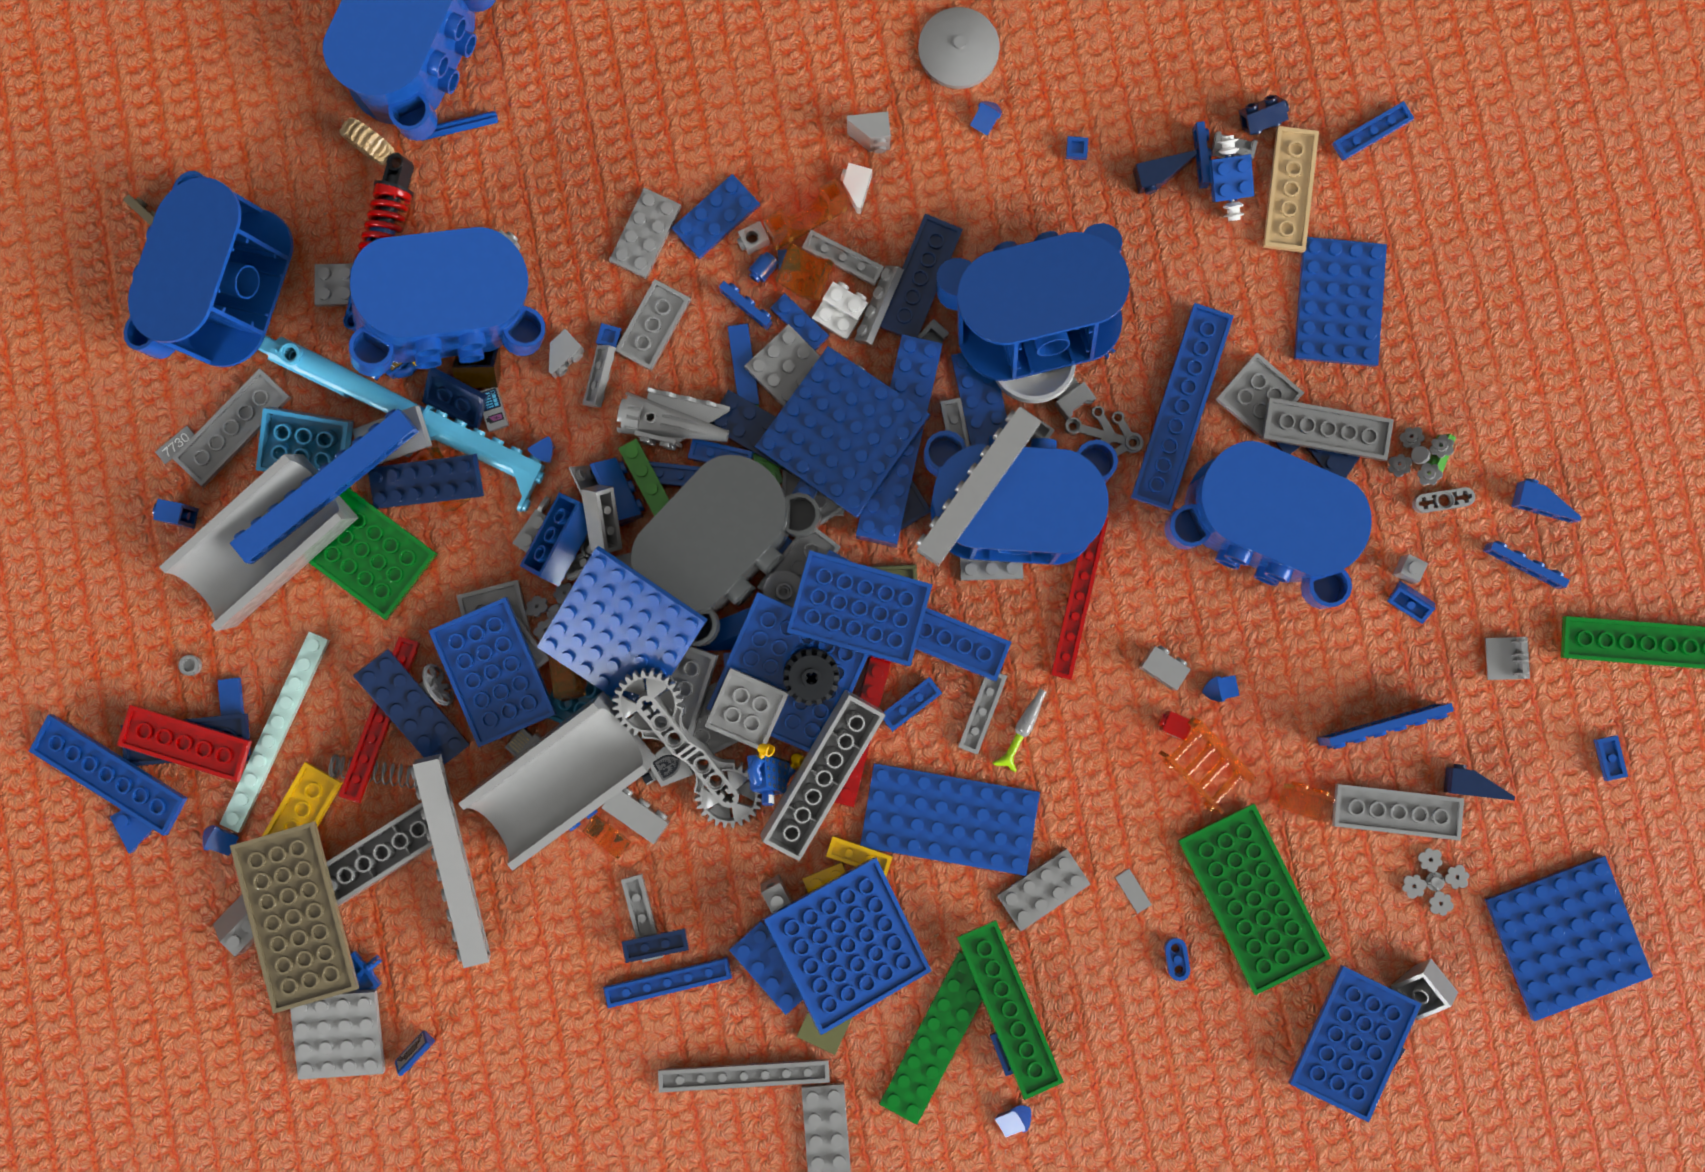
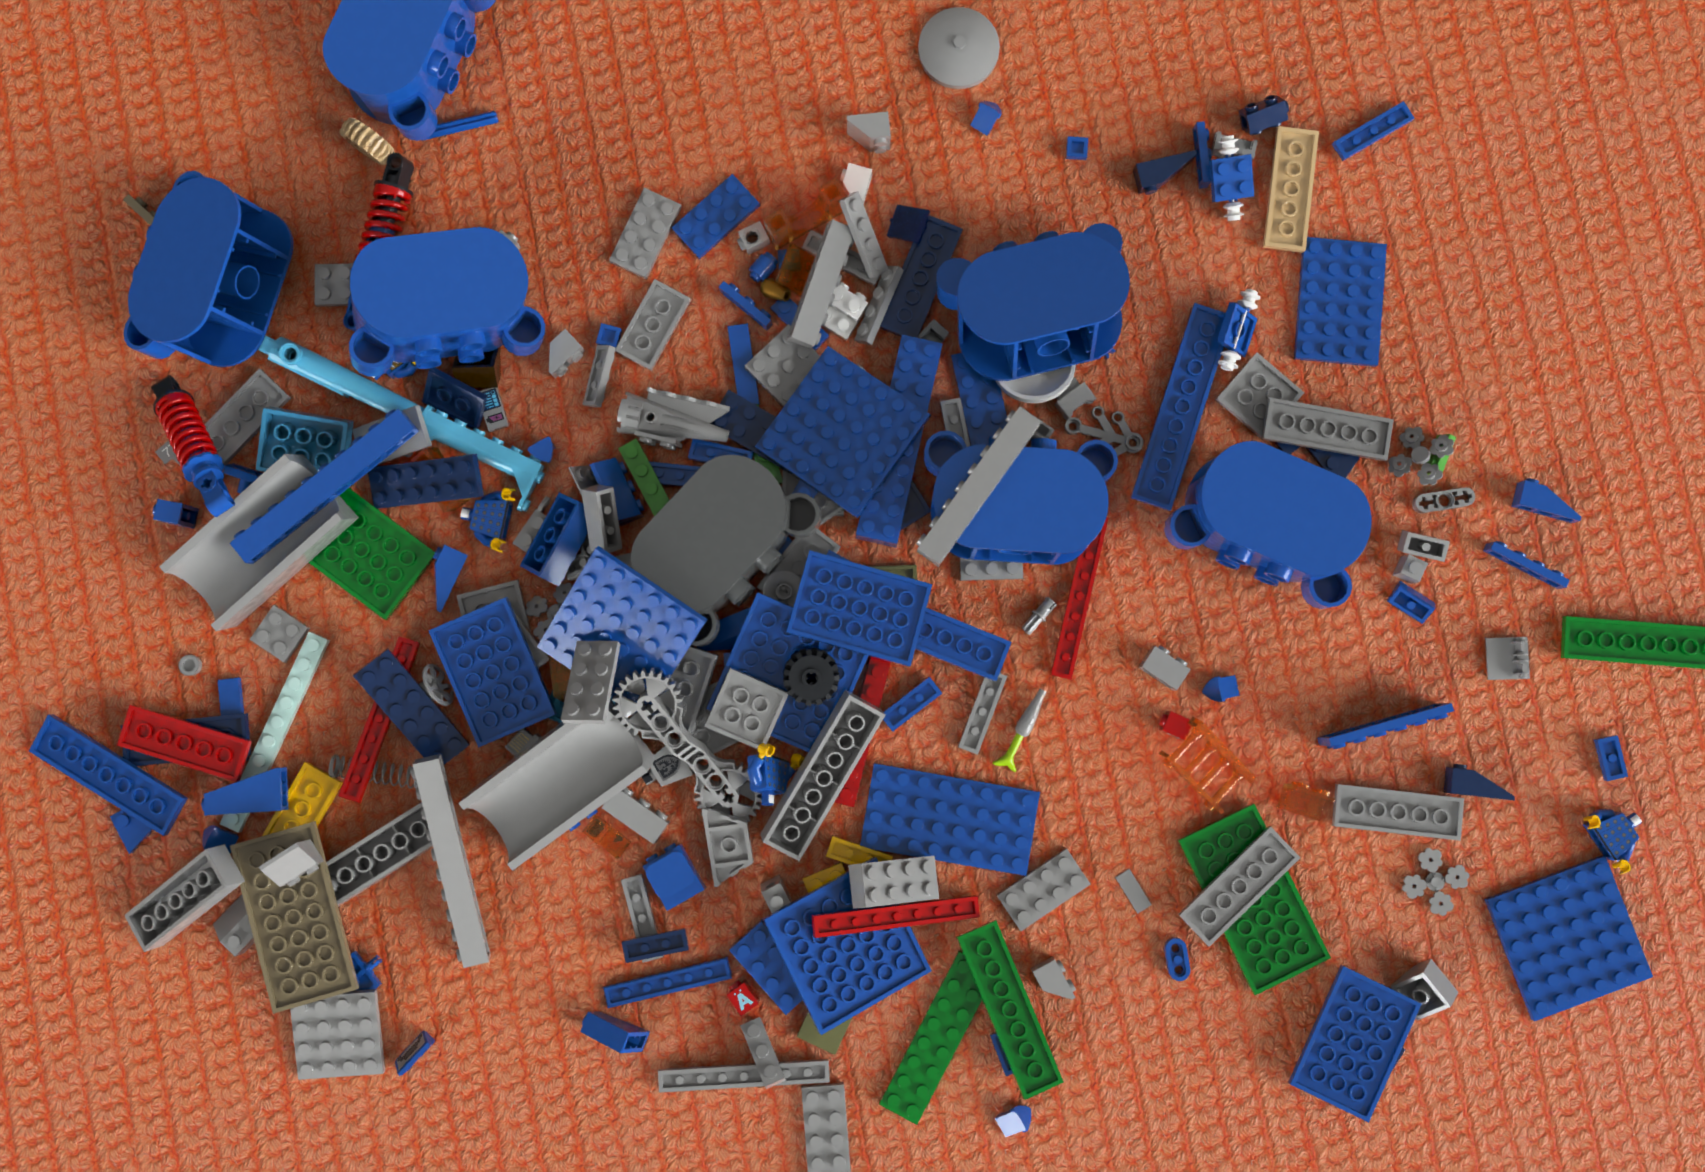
none -> light grey brick [124,844,245,952]
none -> piece [151,375,235,517]
none -> blue slope [201,767,289,816]
none -> blue tile [223,463,263,493]
none -> light grey plate [250,605,310,663]
none -> slope [259,839,324,887]
none -> blue slope [433,544,468,612]
none -> blue torso [460,488,516,553]
none -> light grey plate [561,641,621,724]
none -> blue slope [580,1011,650,1053]
none -> blue brick [642,843,706,911]
none -> light grey wing [702,807,754,887]
none -> red brick [727,979,760,1016]
none -> light grey brick [740,1017,786,1089]
none -> pearl gold cone [760,278,791,302]
none -> light grey brick [787,219,854,348]
none -> red plate [812,895,980,938]
none -> light grey plate [839,191,888,278]
none -> light grey brick [848,856,939,909]
none -> clear blue piece [887,205,930,243]
none -> light grey axle [1022,597,1057,635]
none -> light grey slope [1030,956,1076,1000]
none -> light grey plate [1178,826,1301,947]
none -> blue plate [1217,289,1261,371]
none -> light grey brick [1397,530,1450,562]
none -> blue torso [1583,809,1642,875]

